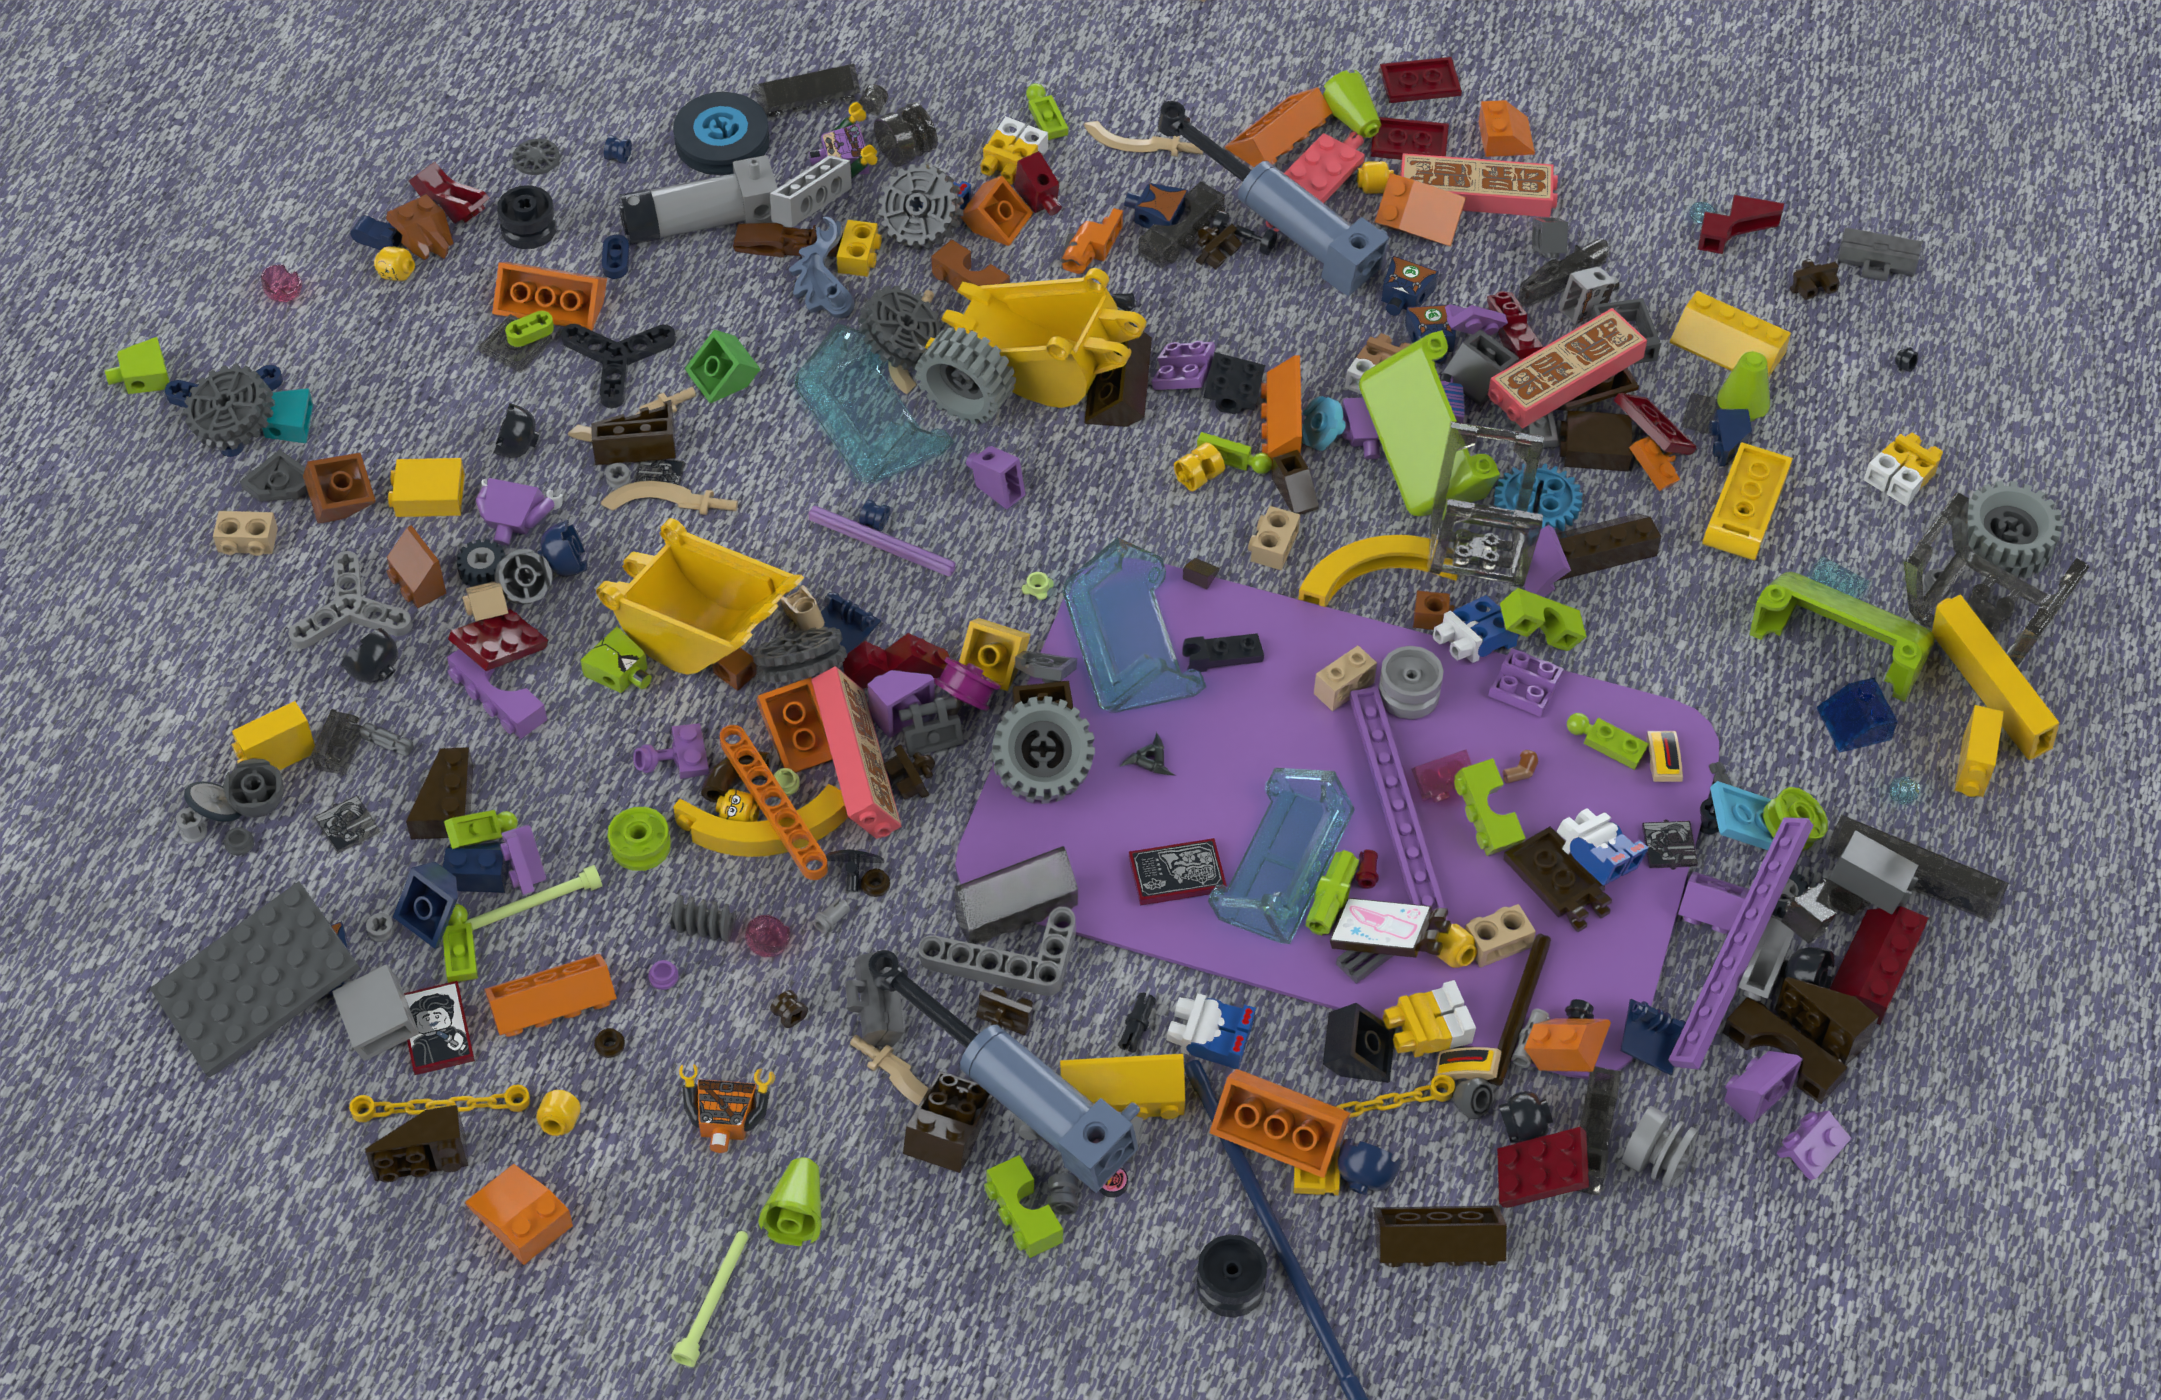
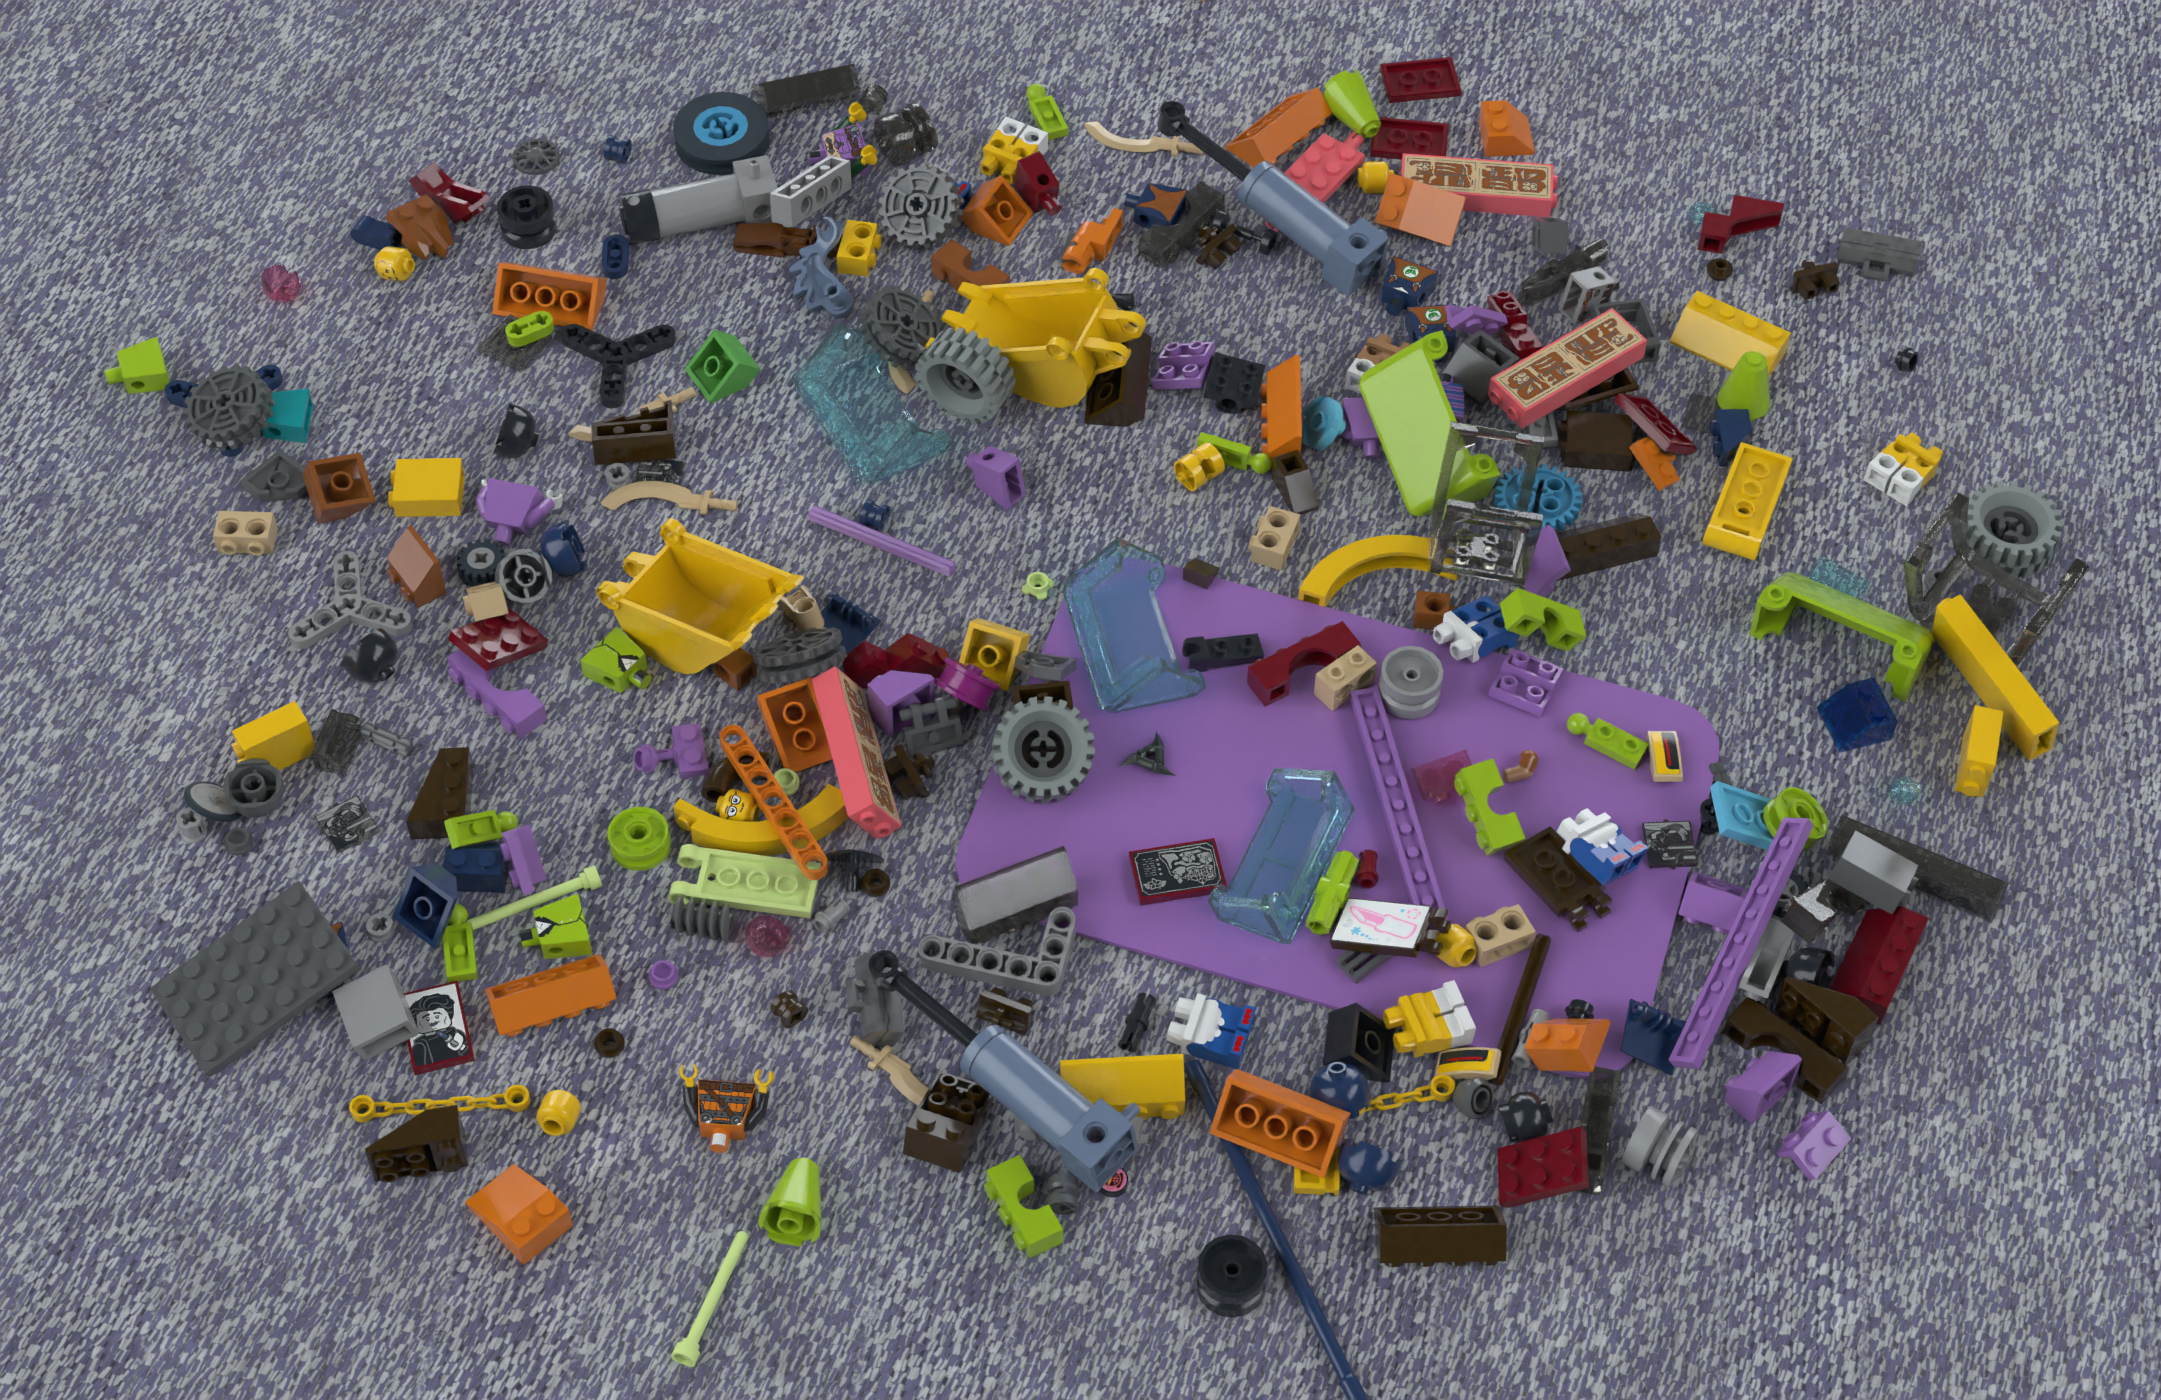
none -> lime torso [519,894,592,959]
none -> yellowish green hinge [668,844,821,919]
none -> dark red arch [1247,621,1361,707]
none -> dark blue cylinder [1309,1062,1371,1119]
none -> dark brown plate [1707,258,1733,281]

